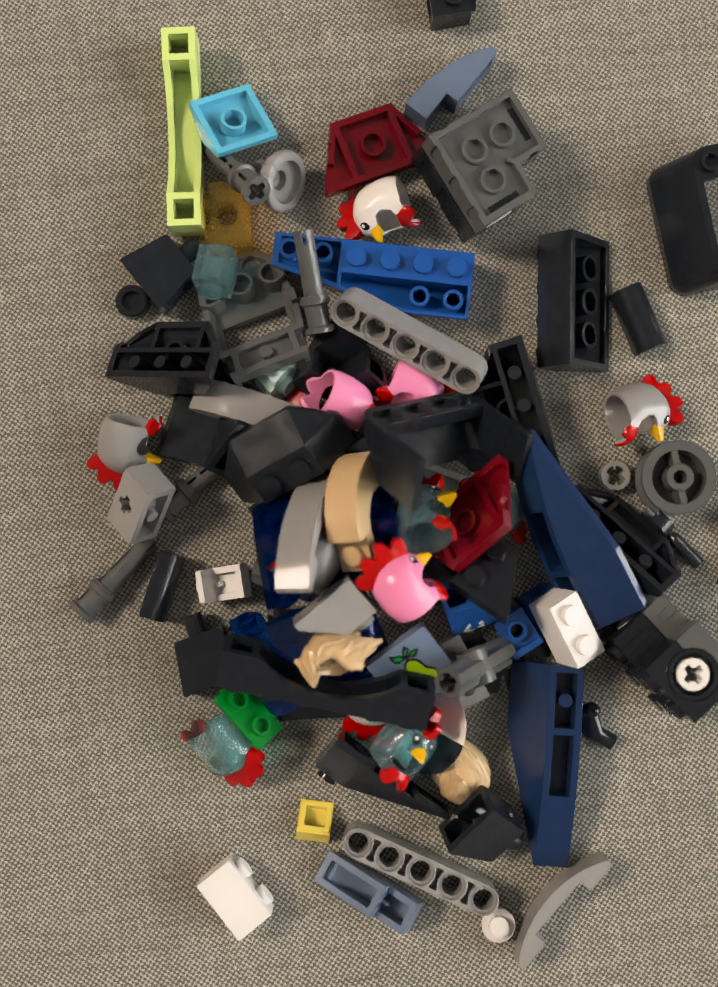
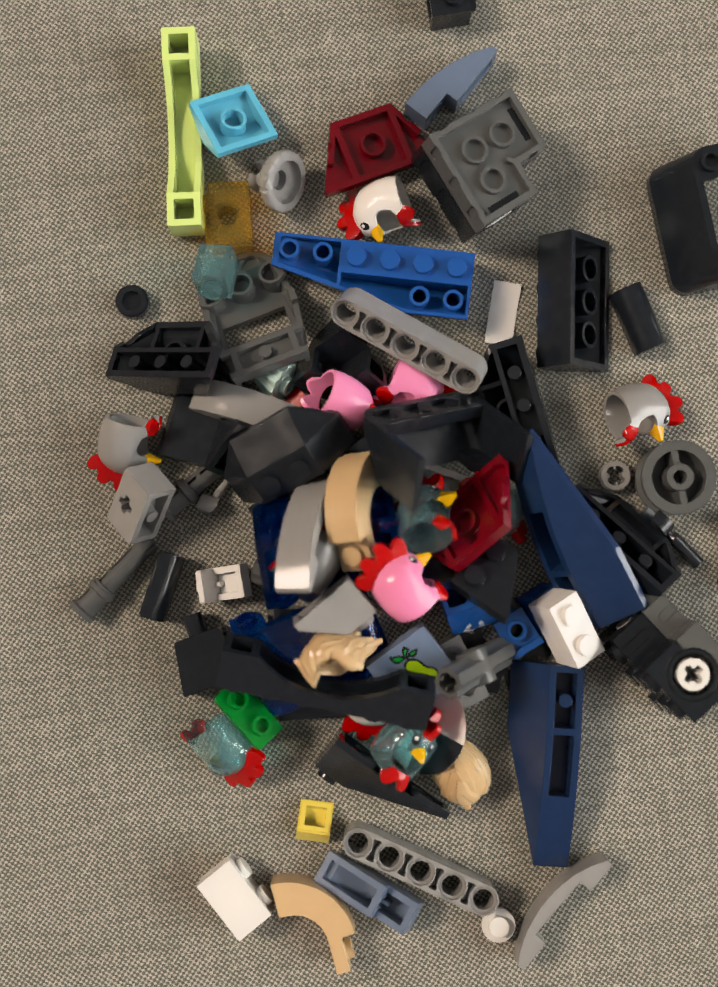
black torso [120,234,206,316] -> none
dark grey pin [203,145,271,206] -> none
dark grey pin [292,229,335,335] -> none
black torso [438,785,523,862] -> none
black arm [581,702,617,750] -> none
none -> light grey hand [197,478,229,515]
none -> tan arch [270,873,355,975]
none -> white sticker [484,280,522,344]

